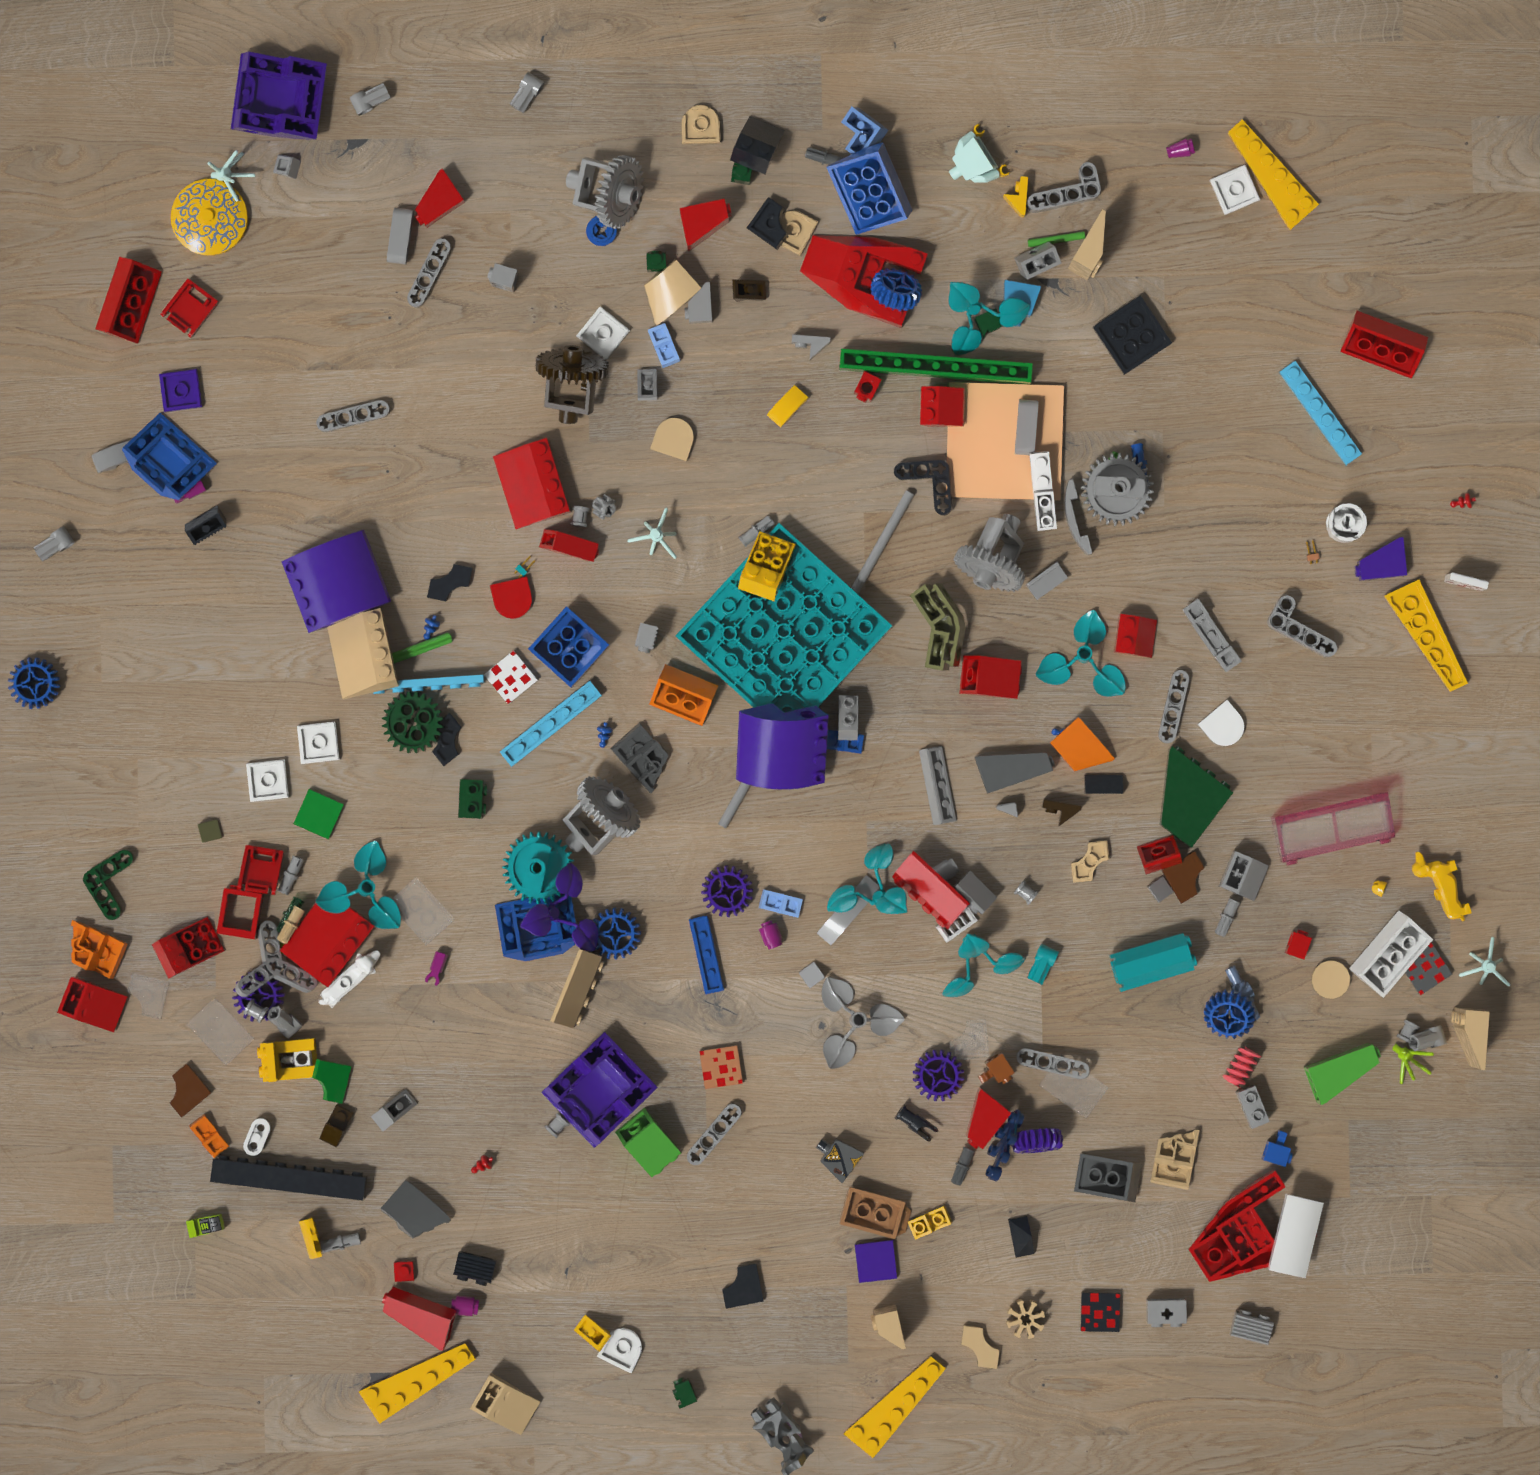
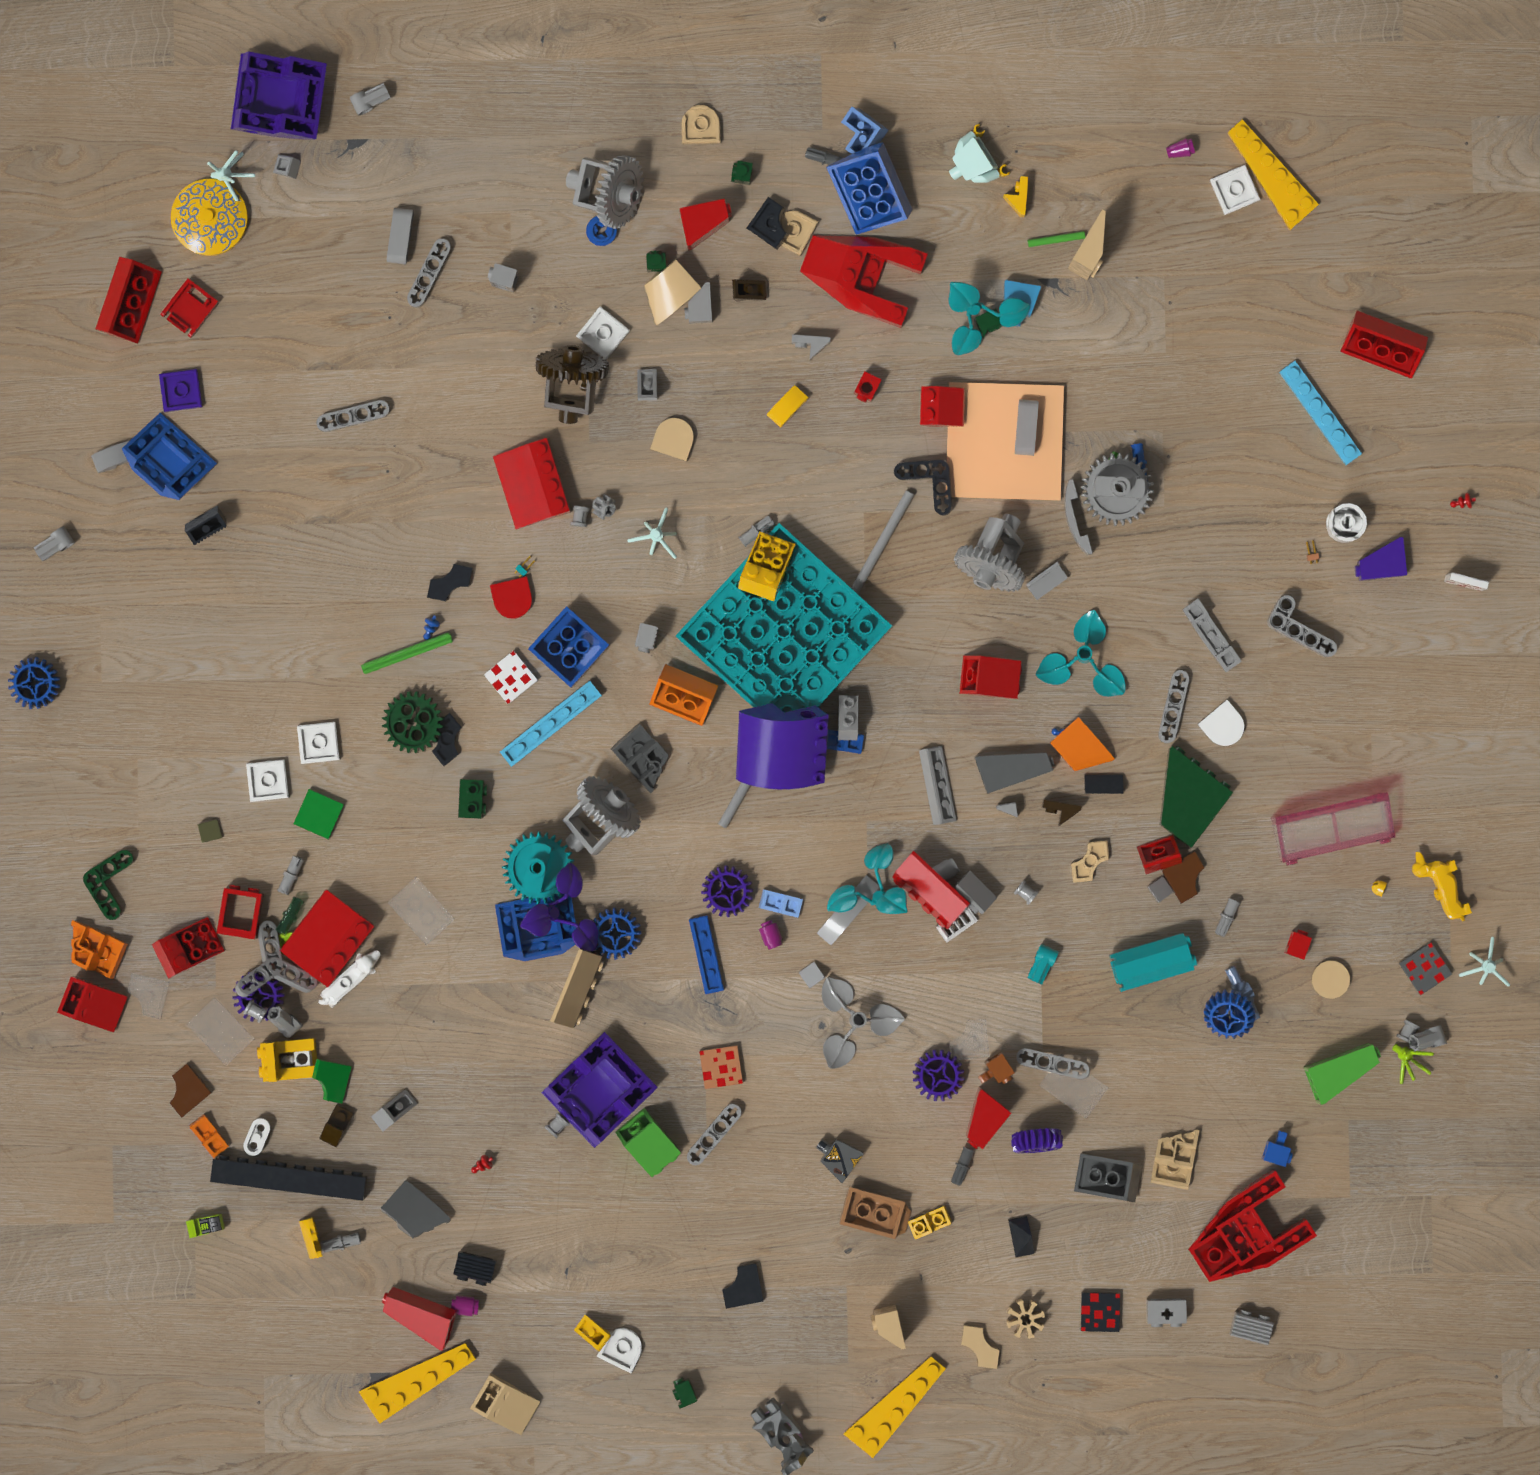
magenta bar [174,480,207,503] -> none
red container [237,845,284,895] -> none
tan axle [277,906,305,944] -> none
dark purple slope [281,530,391,633] -> none
teal plant [316,841,401,929] -> none
tan slope [327,608,399,700] -> none
medium azure plate [373,675,485,694] -> none
red plate [394,1261,415,1282] -> none
red slope [415,168,465,228] -> none
magenta bar [425,951,448,986] -> none
light grey piece [510,72,544,113] -> none
red slope [539,529,599,562] -> none
blue hair [597,722,613,748] -> none
light blue slope [648,323,680,368] -> none
black slope [730,116,785,175] -> none
green brick [839,349,1033,385] -> none
dark purple tile [855,1240,897,1283] -> none
blue gear [871,268,922,311] -> none
black piece [895,1104,938,1142] -> none
olive brick [910,583,966,671] -> none
teal plant [942,933,1025,997] -> none
dark blue plant [985,1109,1024,1182] -> none
light grey brick [1014,242,1061,280] -> none
light grey beam [1027,162,1101,213] -> none
white slope [1029,451,1057,531] -> none
black plate [1092,295,1172,375] -> none
red slope [1114,614,1157,658] -> none
light grey slope [1218,851,1268,901] -> none
coral piece [1222,1046,1262,1089] -> none
light grey brick [1235,1085,1270,1129] -> none
white slope [1268,1194,1324,1278] -> none
white slope [1349,911,1433,998] -> none
yellow wing [1384,580,1468,692] -> none
tan slope [1450,1007,1490,1070] -> none

